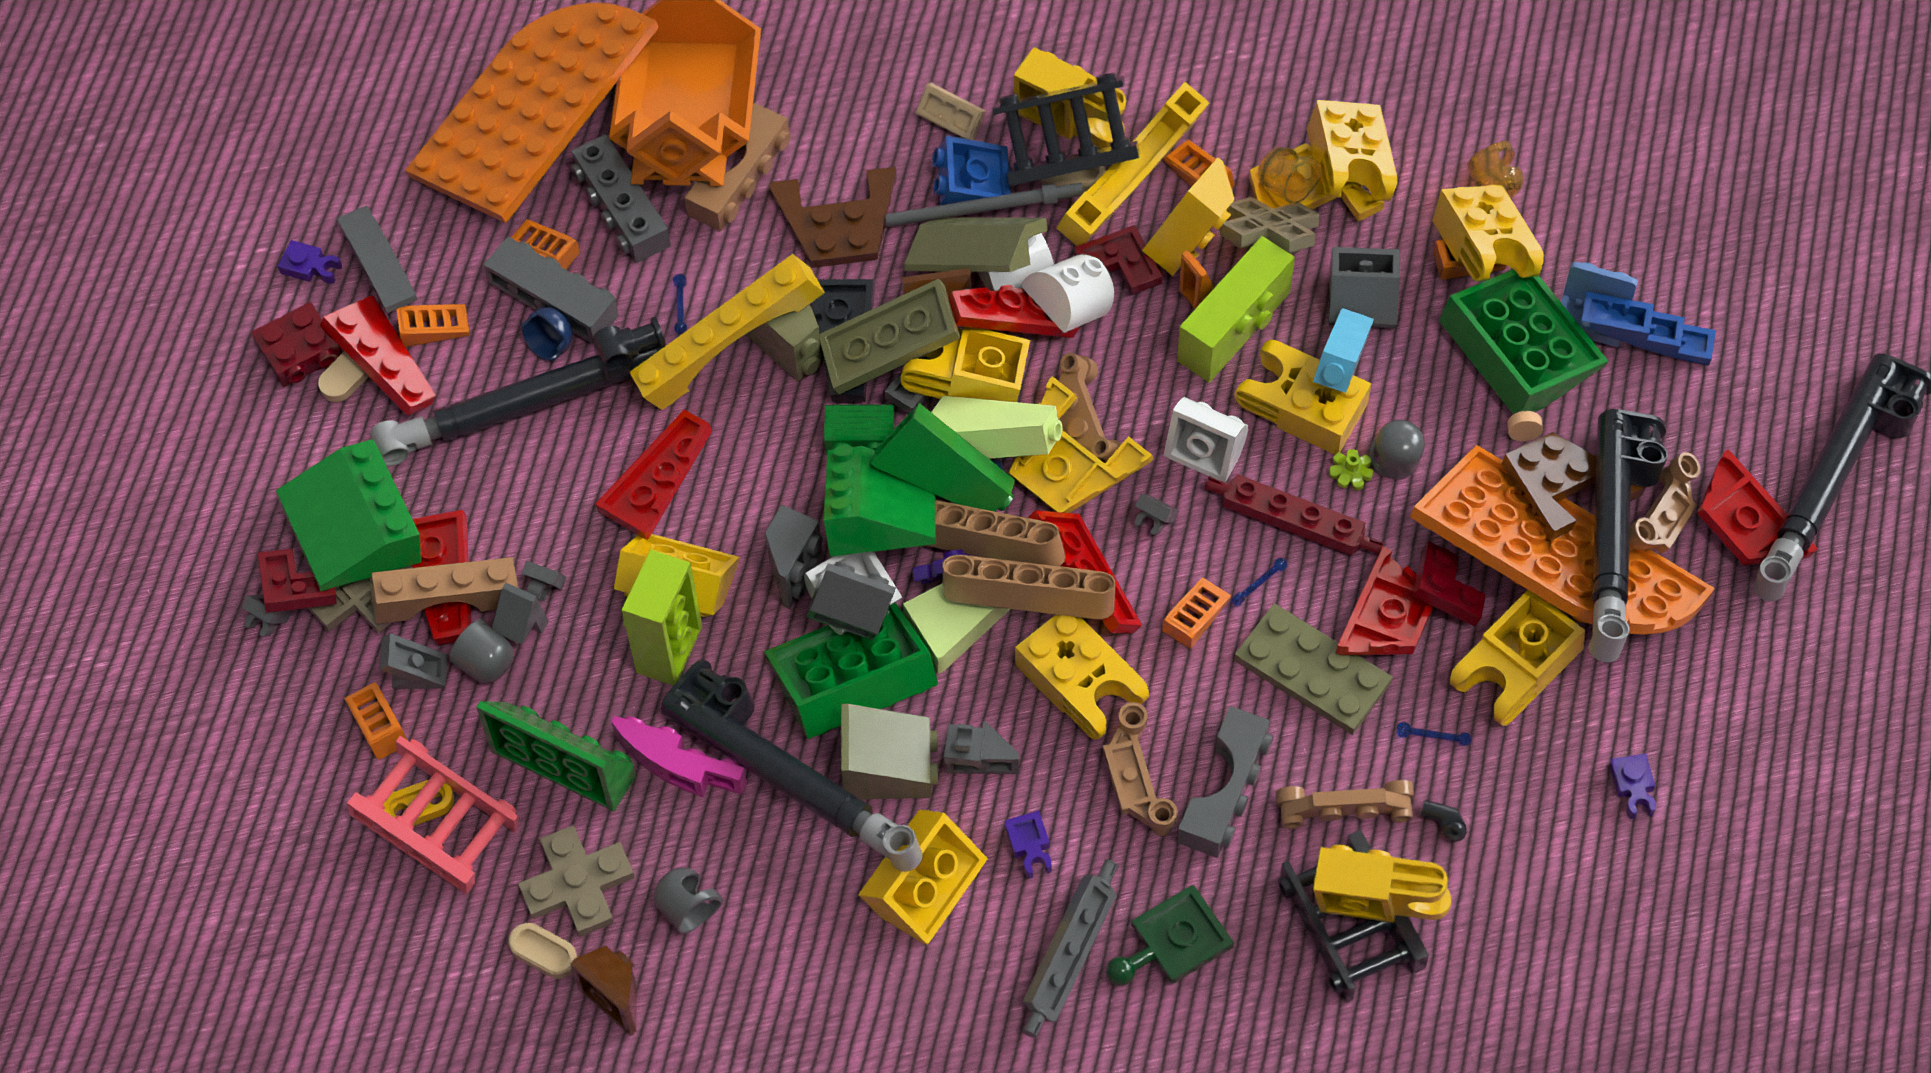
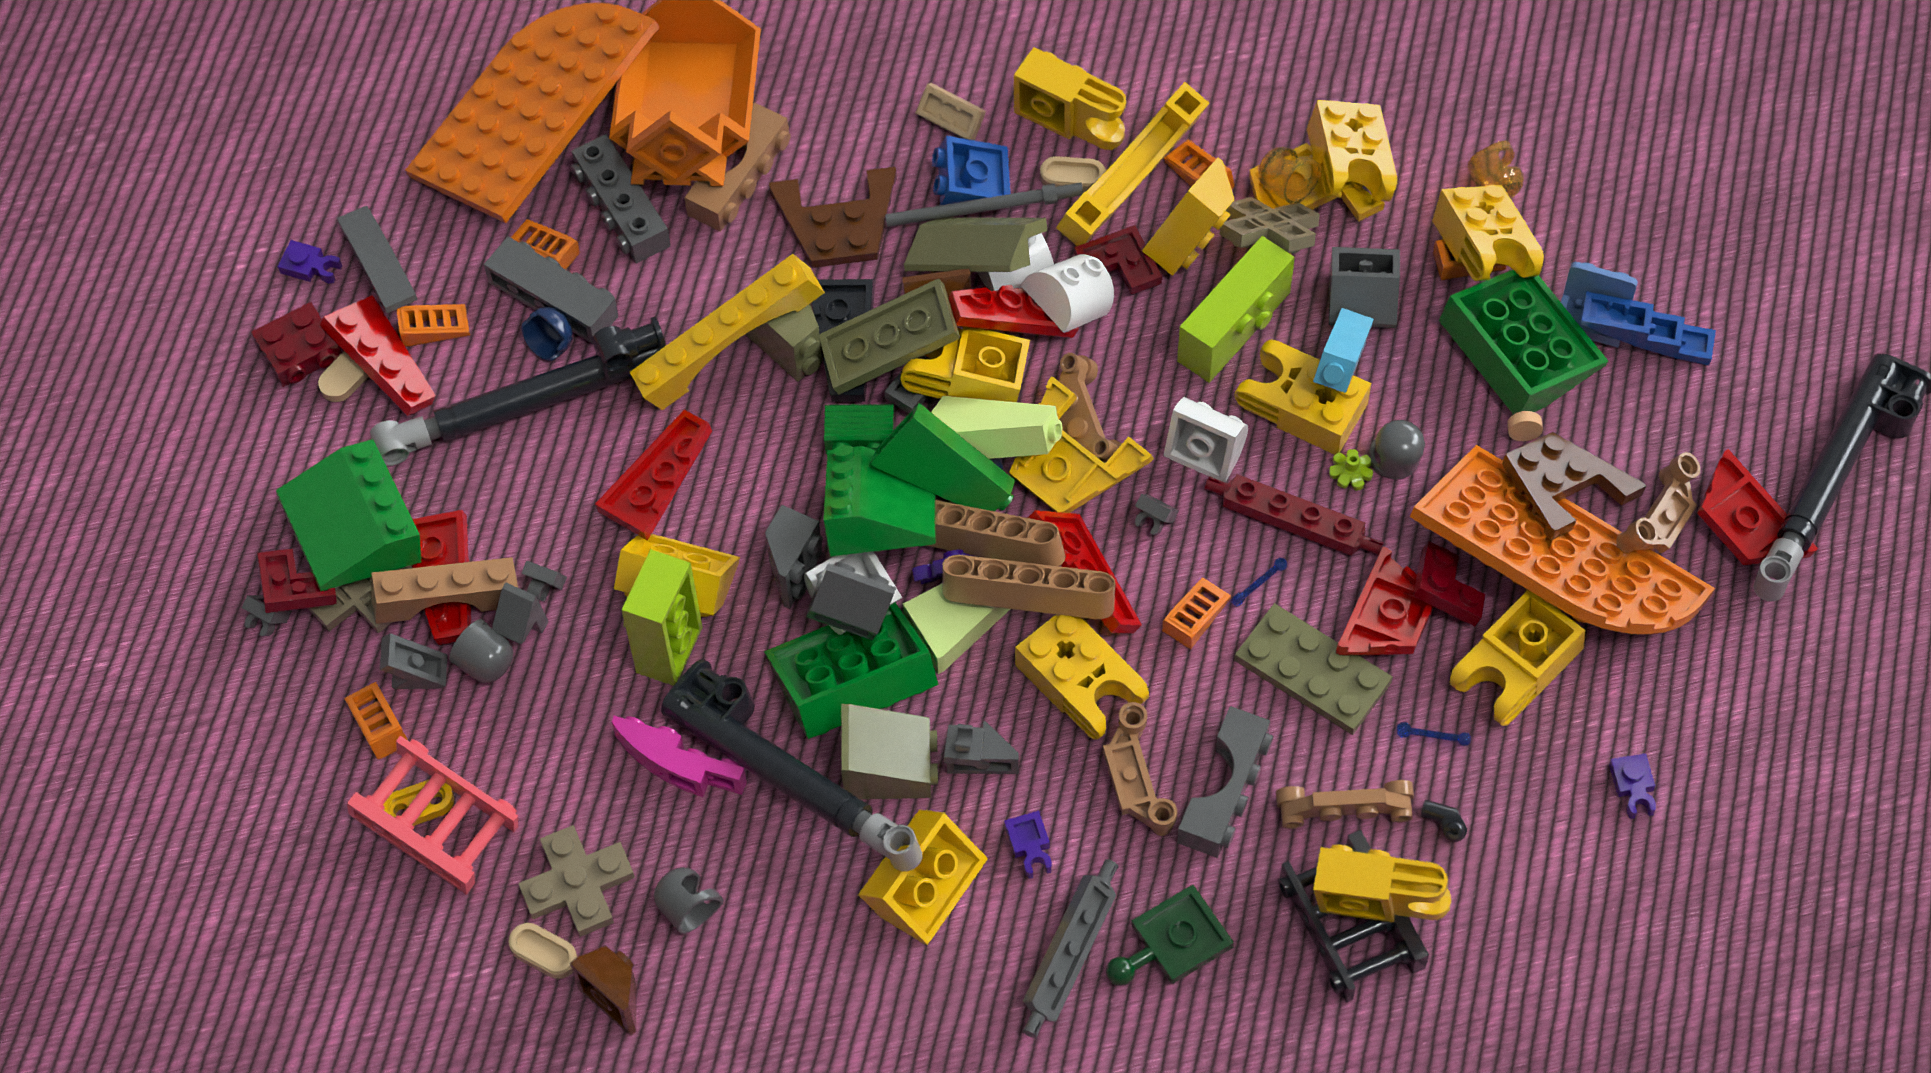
green slope [476,701,636,812] -> none
clear blue hinge [673,274,687,334] -> none
black fence [992,73,1140,186] -> none
orange slope [1179,250,1214,309] -> none
black piece [1589,409,1668,662] -> none

